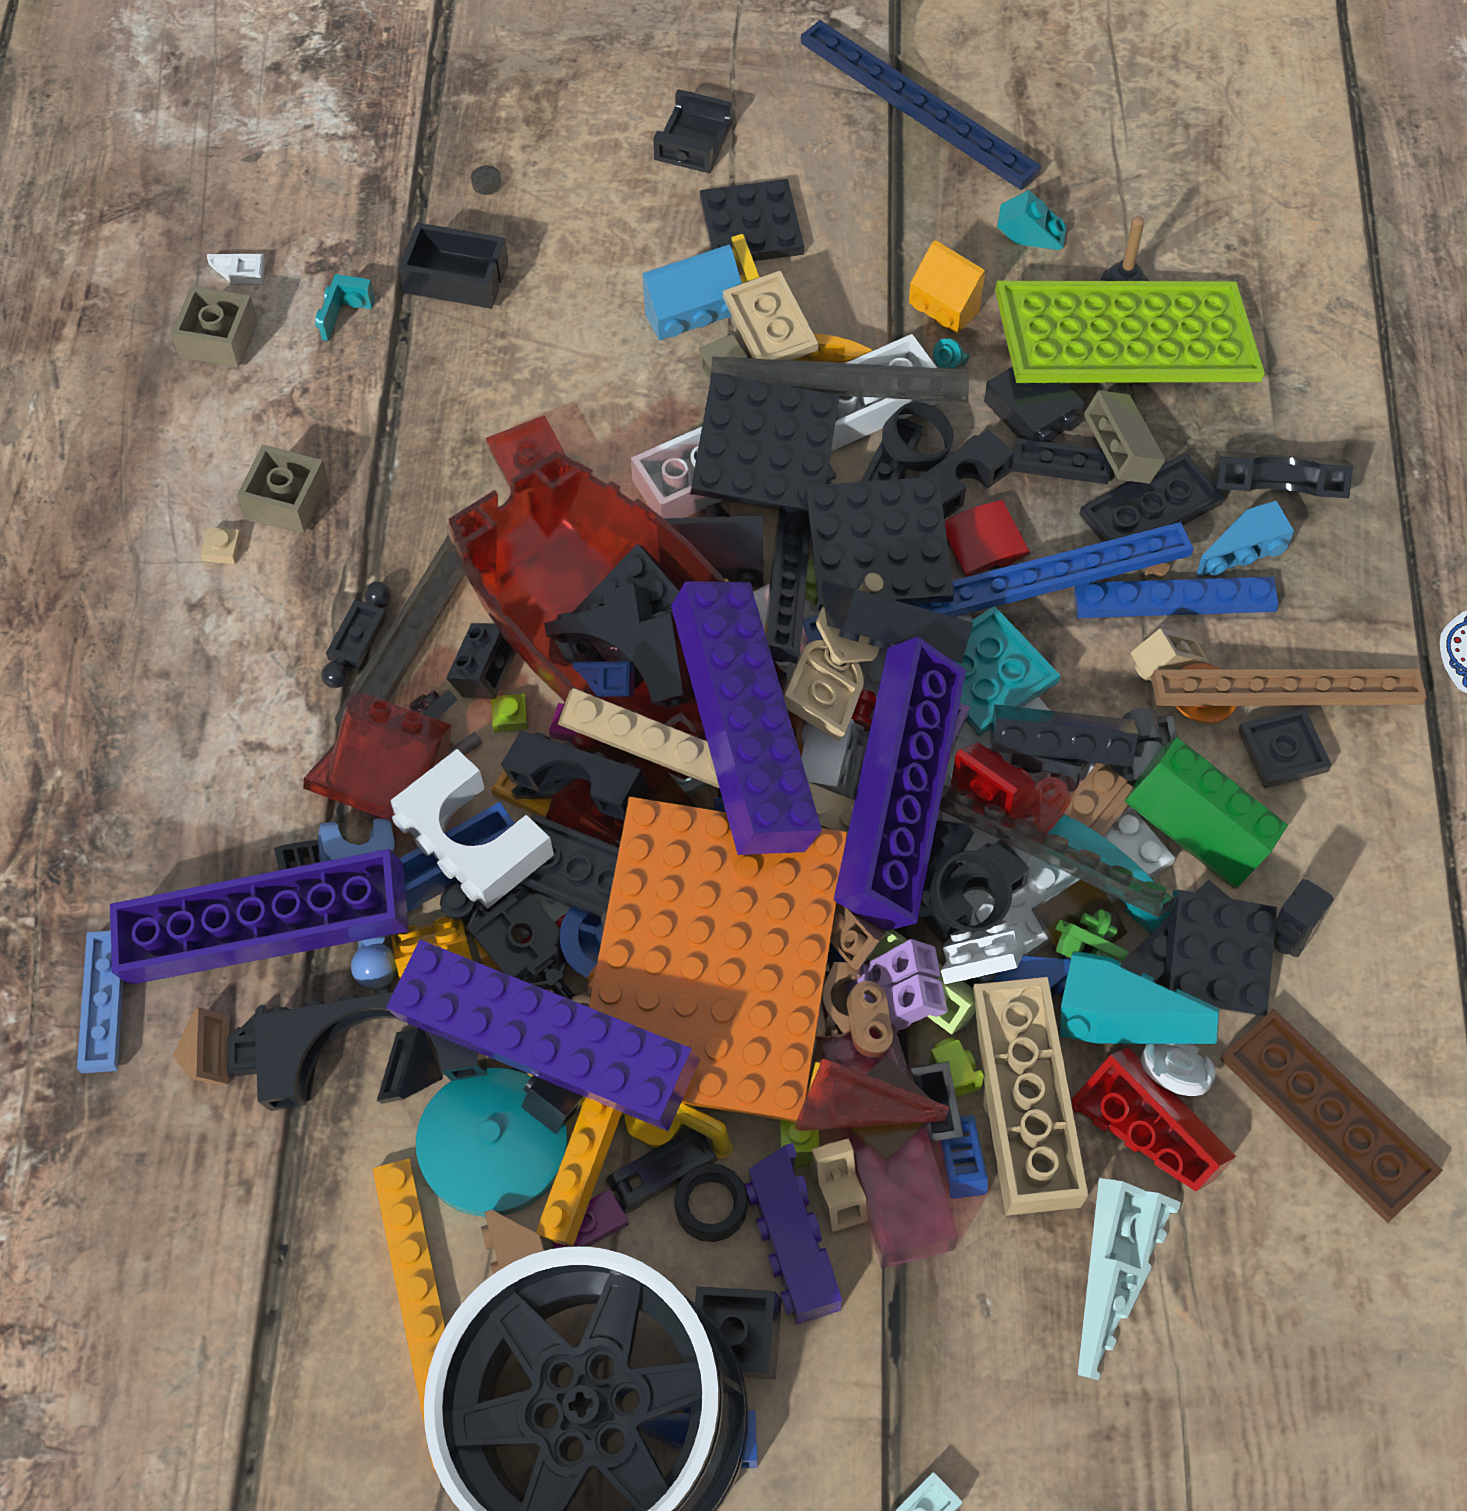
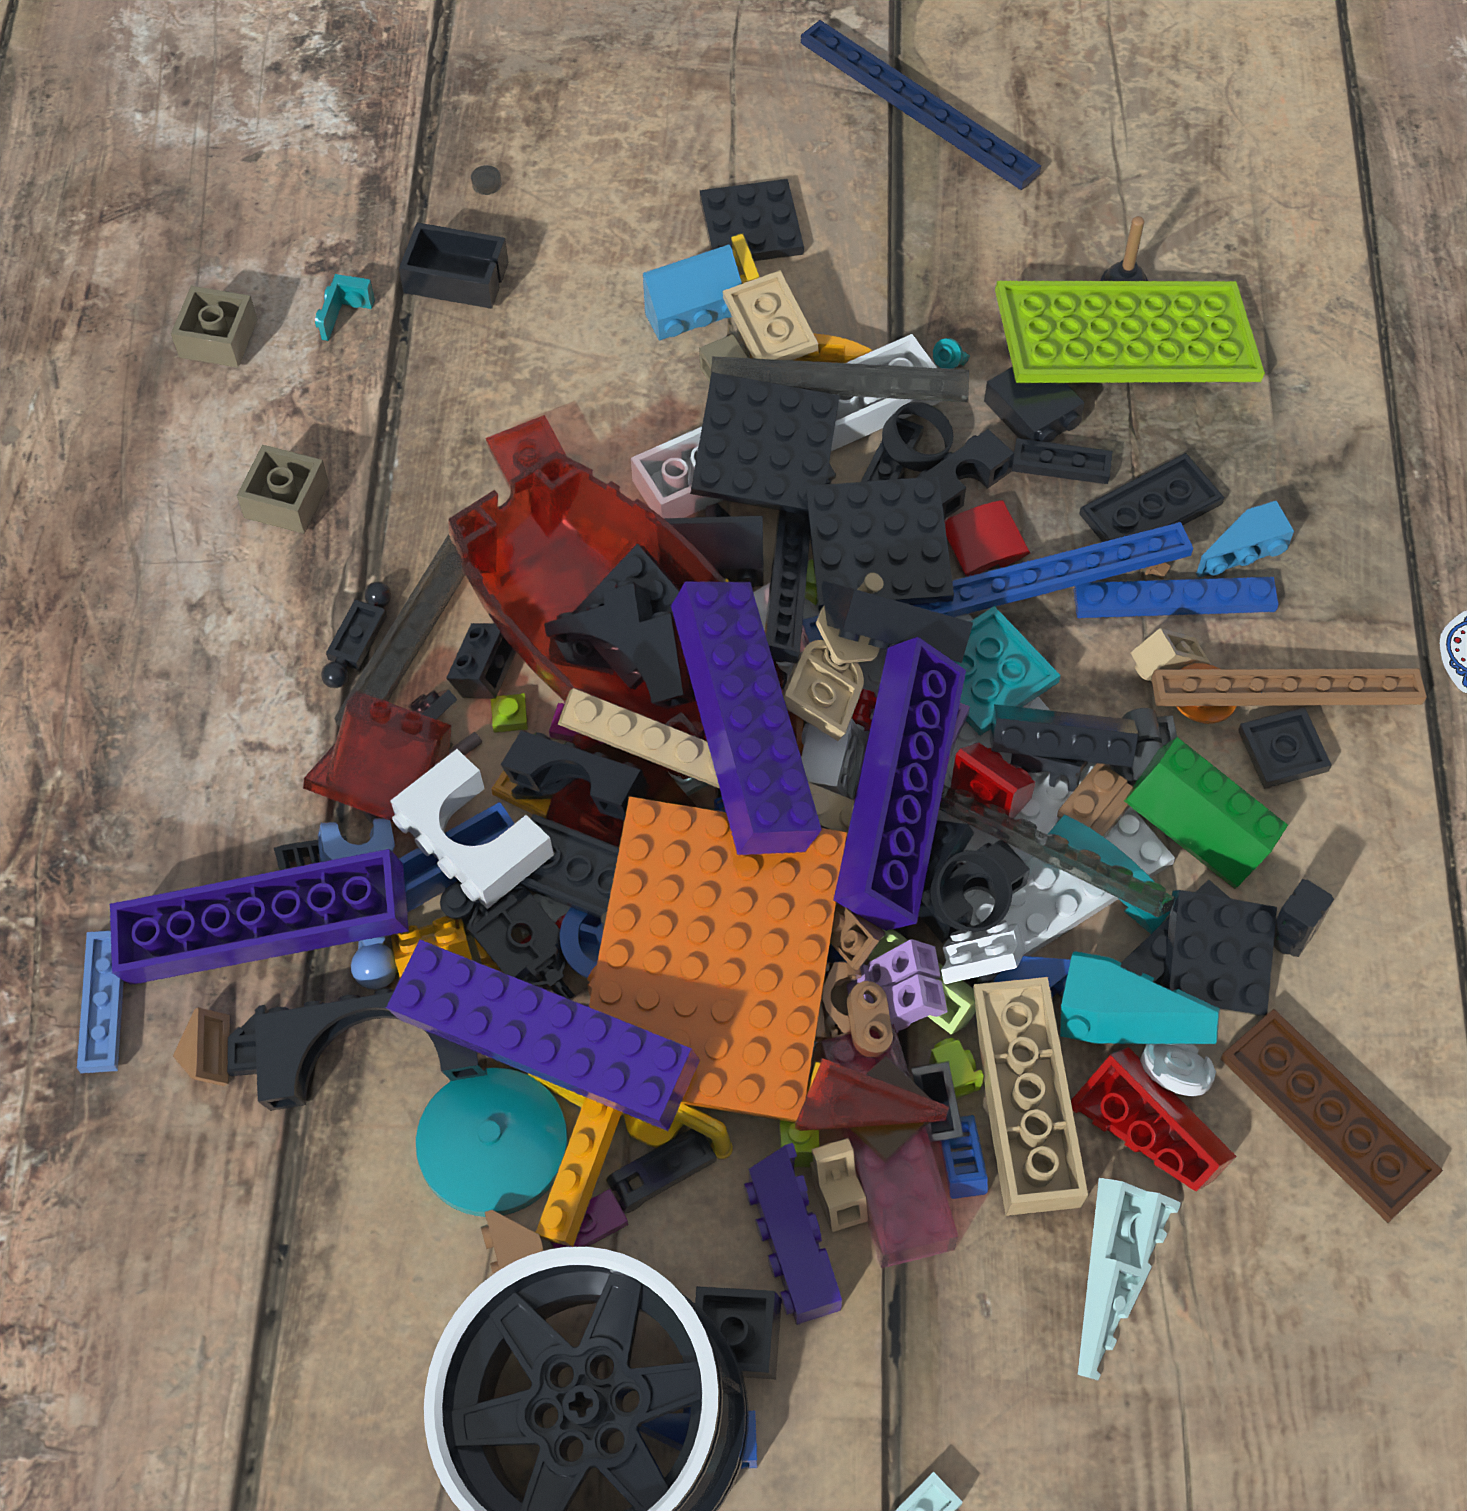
tan plate [200,527,242,564] -> none
white tile [207,254,265,285] -> none
light orange plate [372,1159,446,1472] -> none
black slope [377,1028,443,1104] -> none
black brick [521,1075,584,1134] -> none
blue tile [572,661,635,697] -> none
black panel [653,89,733,174] -> none
black tyre [674,1163,747,1242] -> none
light orange slope [909,240,985,334] -> none
teal slope [997,190,1067,250] -> none
clear red plate [1012,777,1071,843] -> none
dark brown tile [1031,871,1128,960] -> none
bright green hips [1056,909,1129,961] -> none
dark tan brick [1083,390,1166,484] -> none
black arch [1212,450,1354,499] -> none

